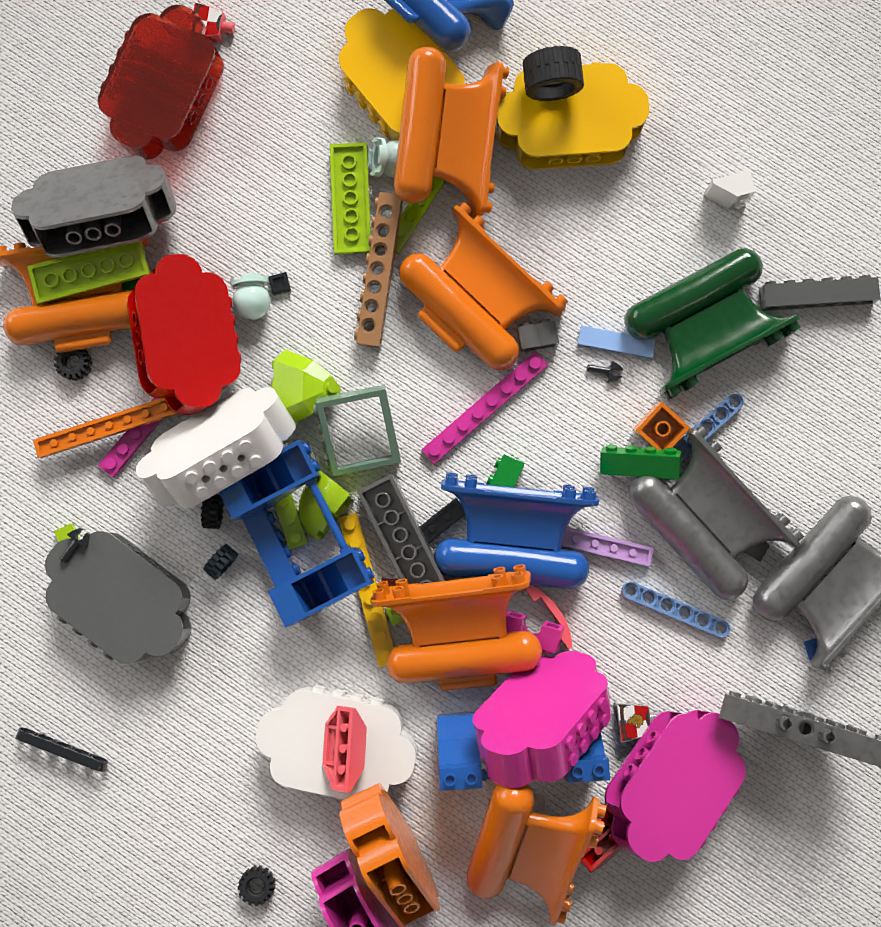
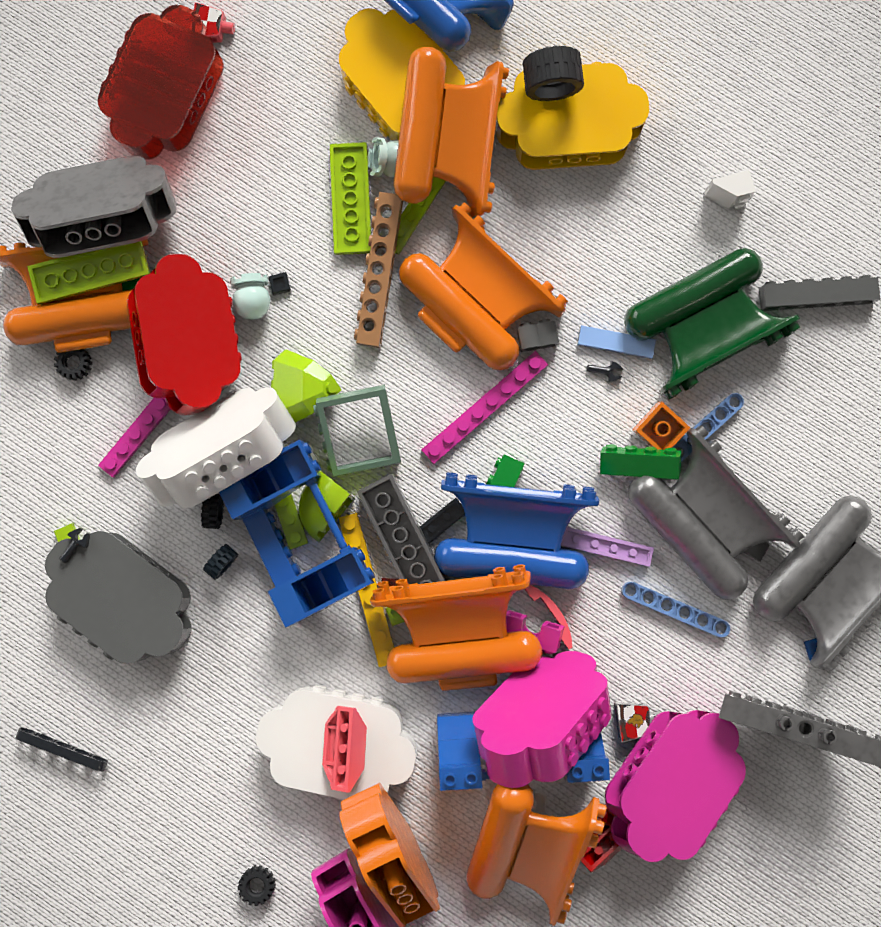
orange plate [33,398,178,459] -> none

